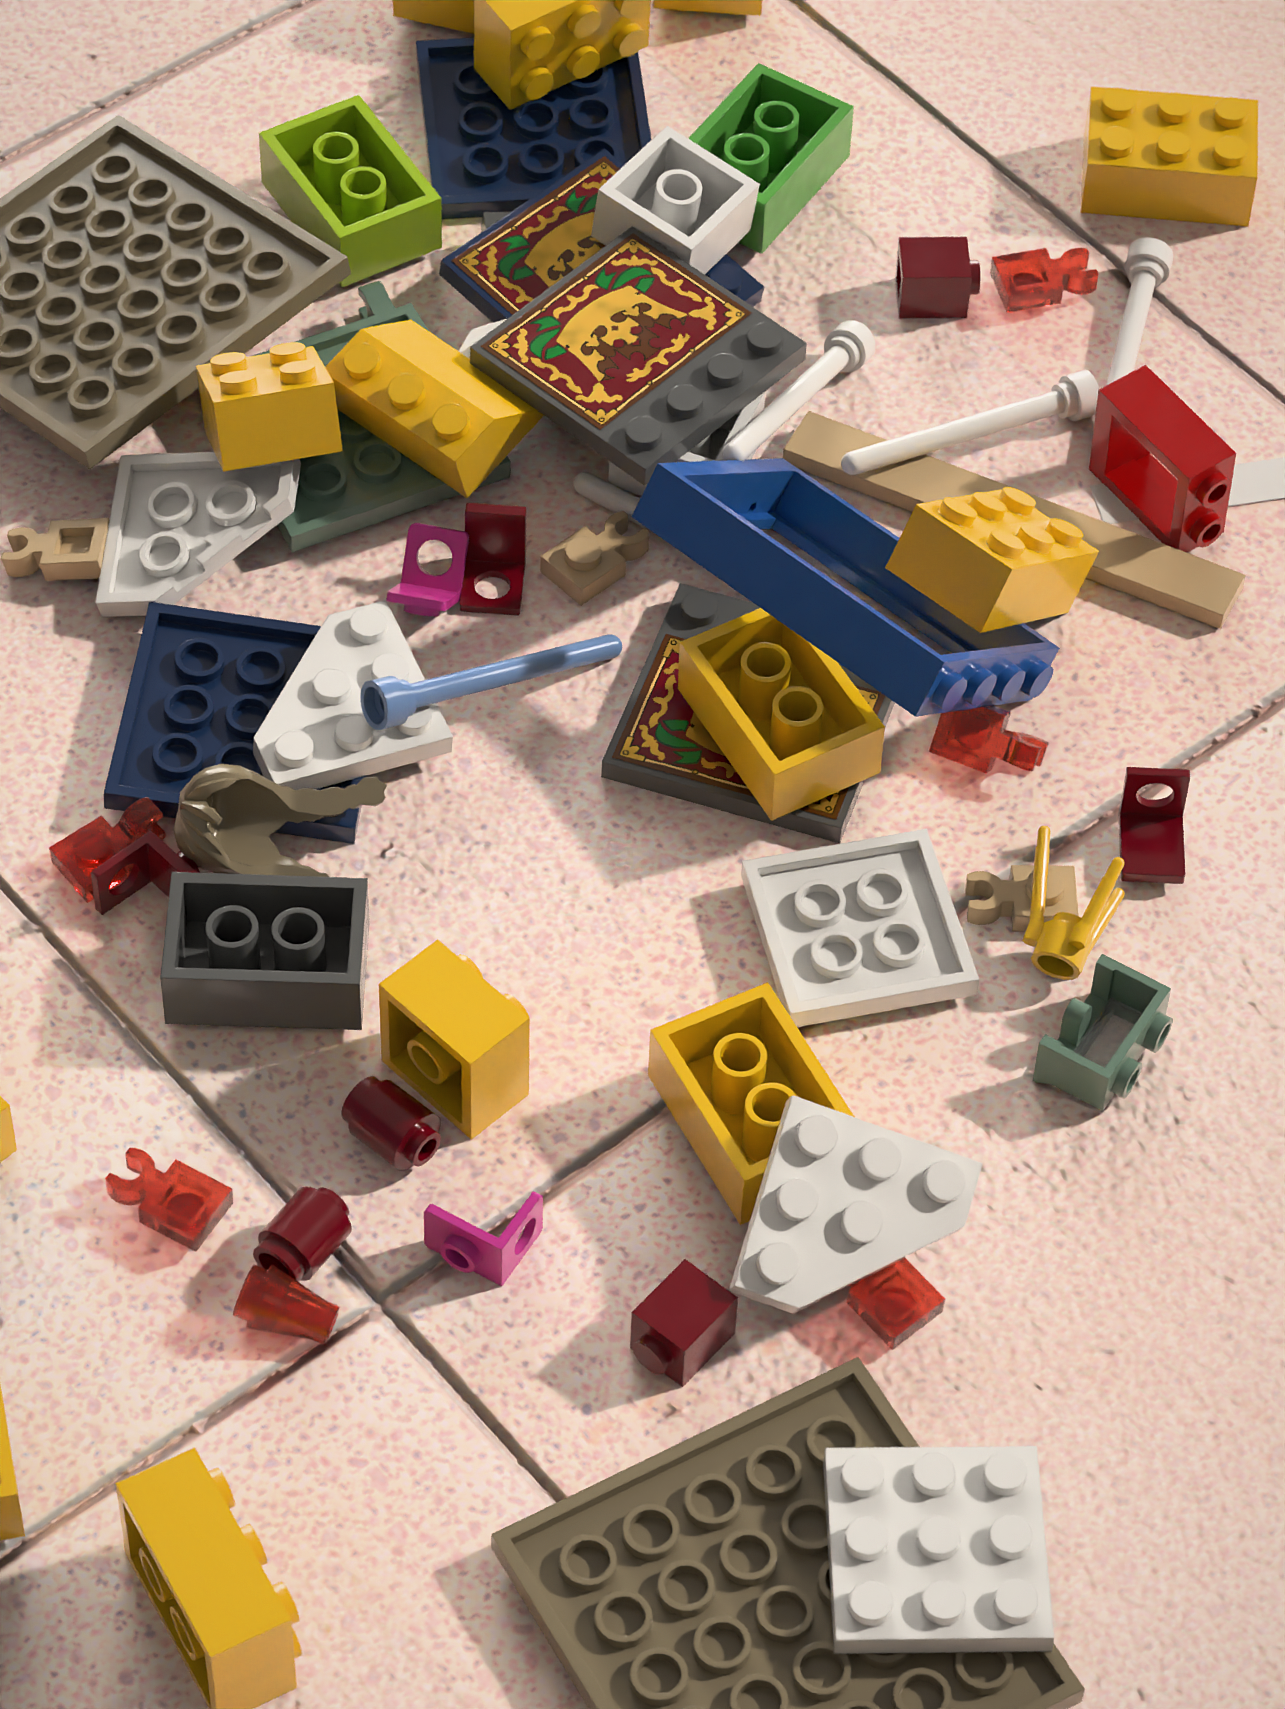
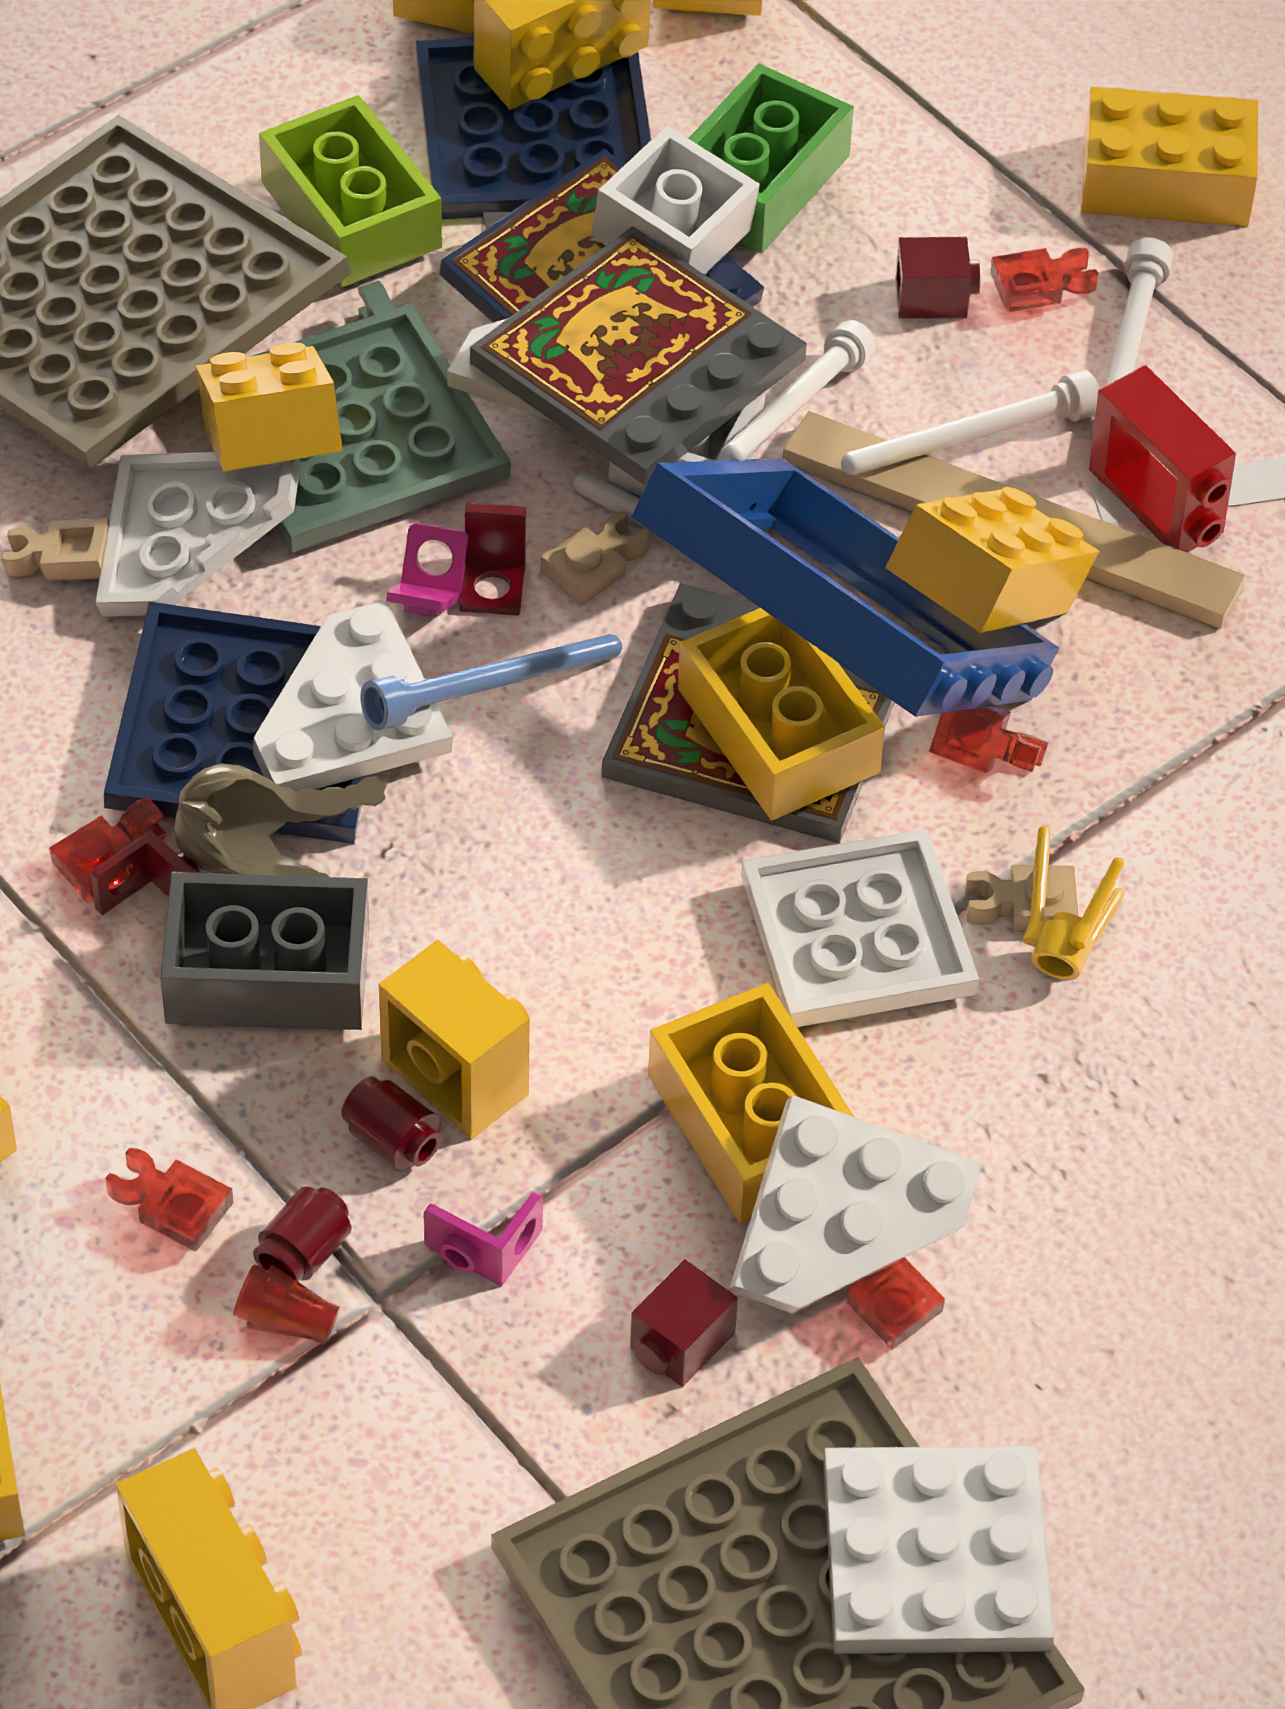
yellow slope [325,320,544,498] -> none
sand green window [1033,954,1173,1111] -> none
dark red bracket [1118,767,1190,884] -> none

